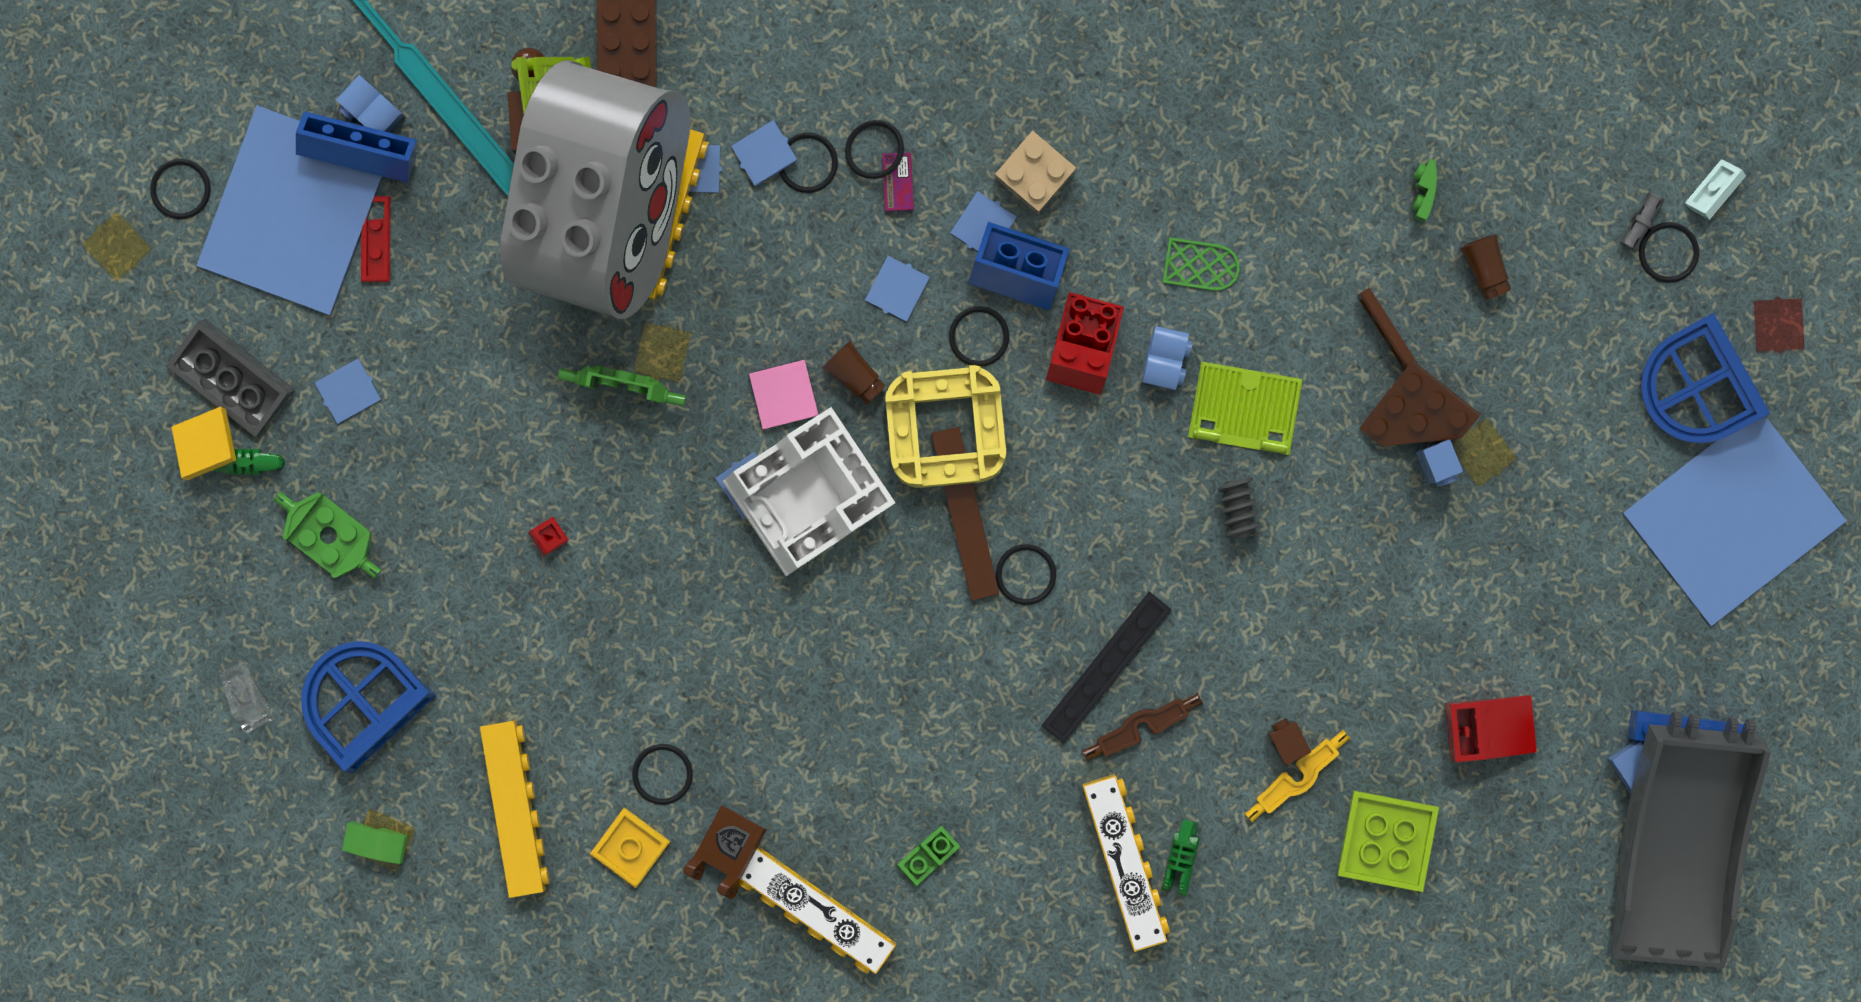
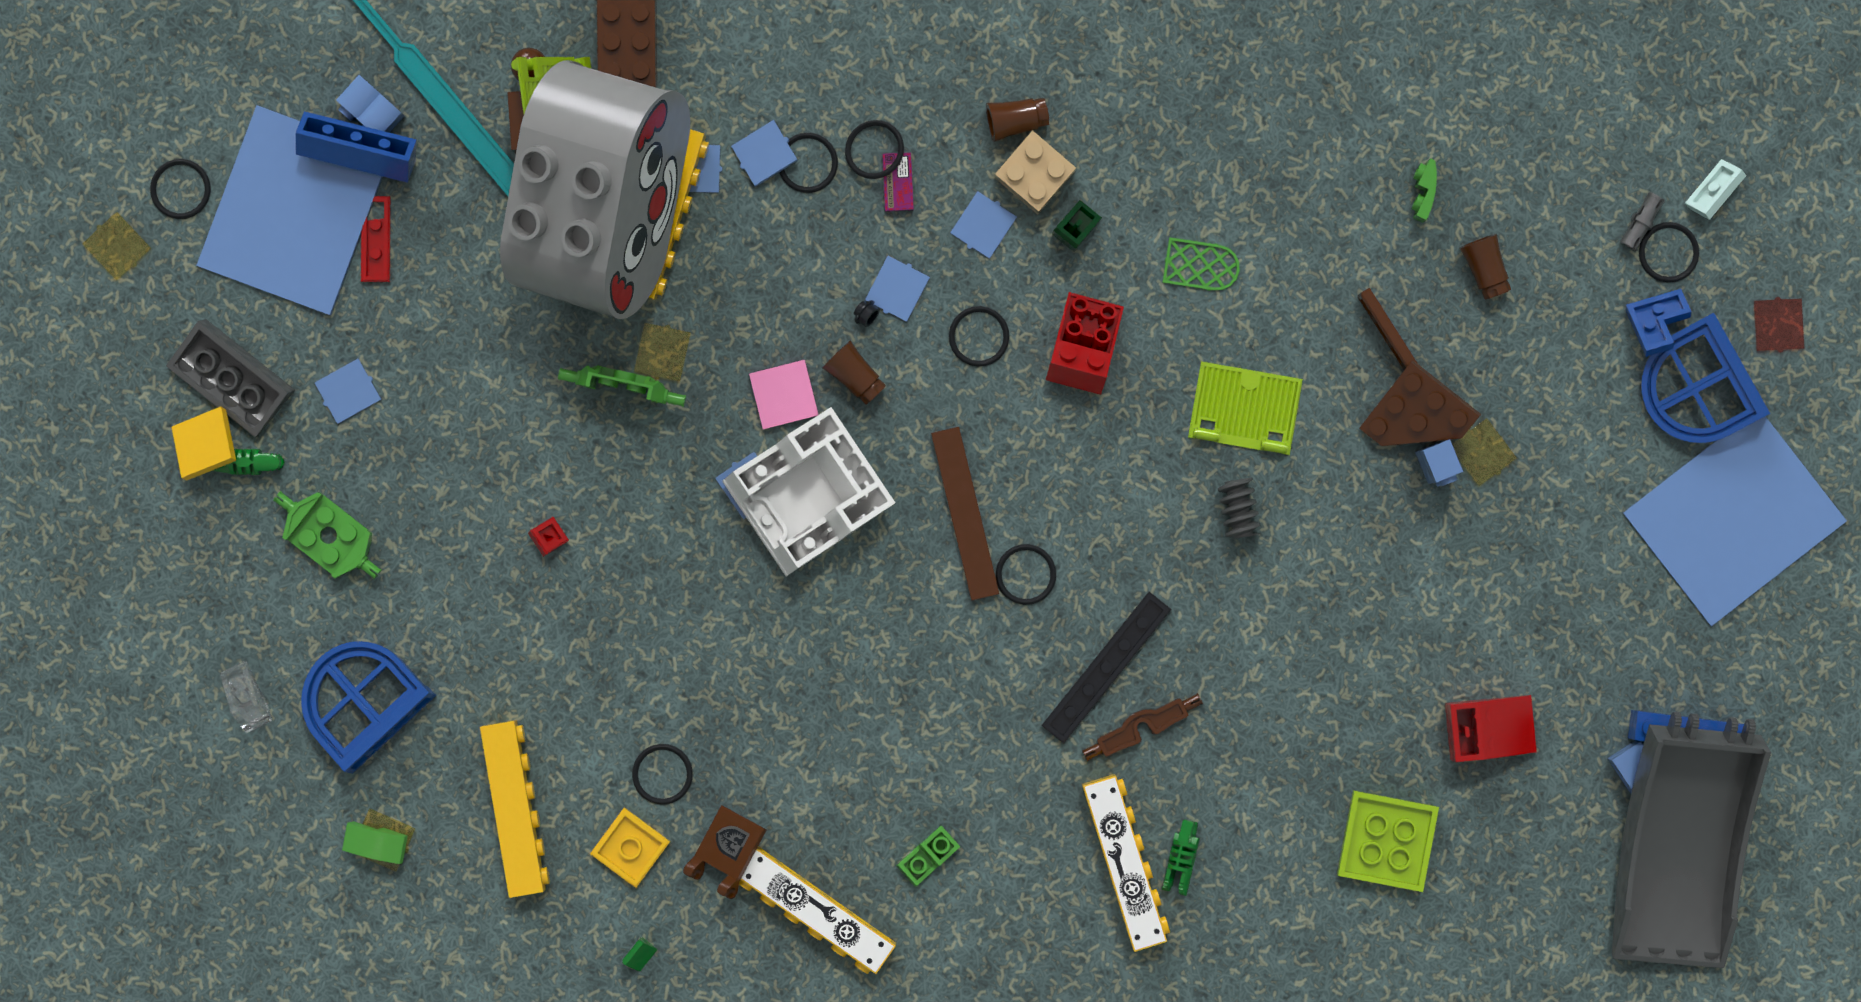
light yellow plate [886,365,1006,488] -> none
blue slope [968,222,1070,310] -> none
medium blue brick [1141,326,1193,390] -> none
yellow piece [1244,729,1351,823] -> none
reddish brown brick [1268,718,1311,765] -> none
none -> green slope [622,937,657,971]
none -> black plate [854,300,880,327]
none -> reddish brown plant [986,98,1049,142]
none -> dark green slope [1052,200,1102,252]
none -> blue plate [1626,289,1691,357]

